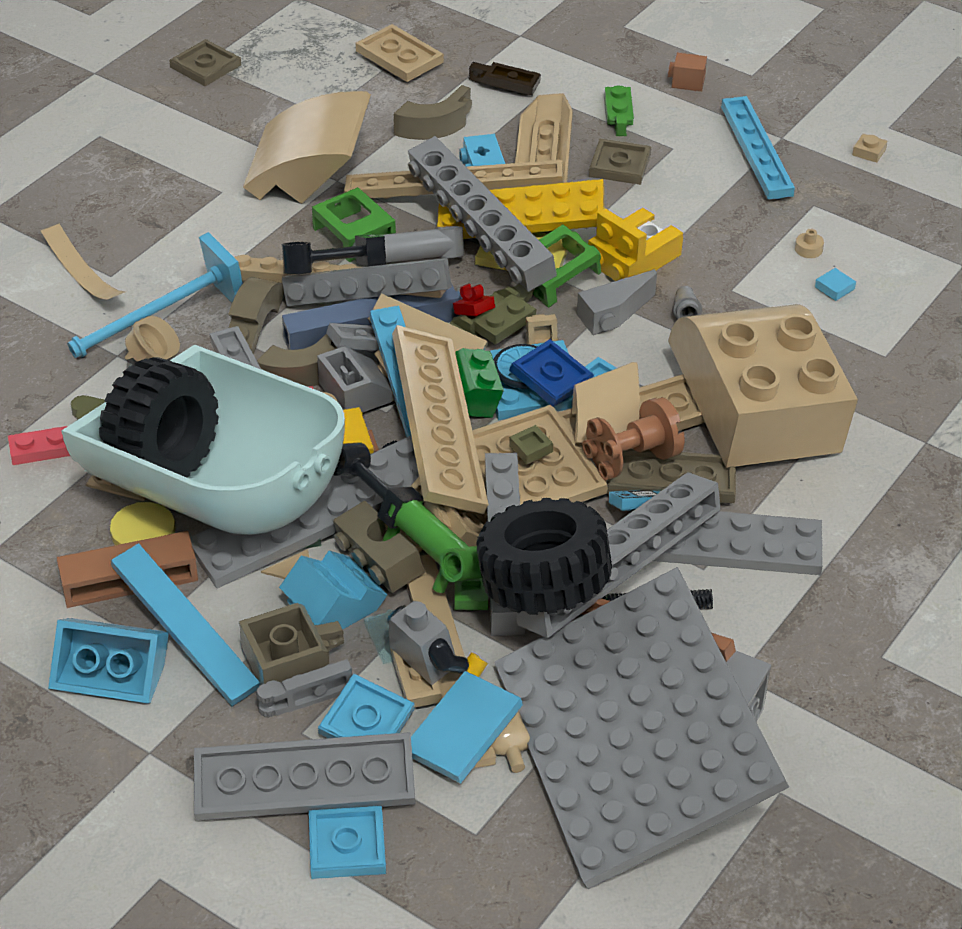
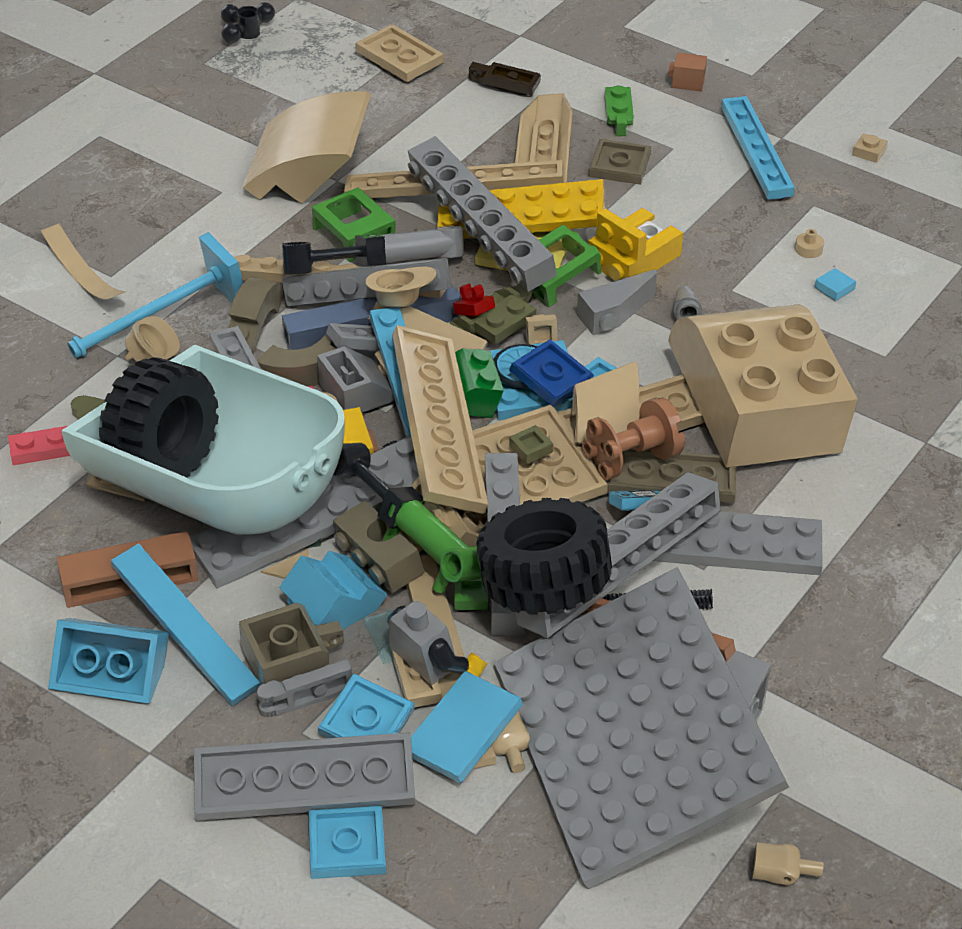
light yellow tile [110,502,176,545] -> none
dark tan tile [169,39,241,86] -> none
dark tan arch [394,85,472,140] -> none
medium azure brick [459,134,505,167] -> none
none -> black piece [221,2,275,43]
none -> tan piece [366,266,436,308]
none -> tan piece [752,842,824,885]

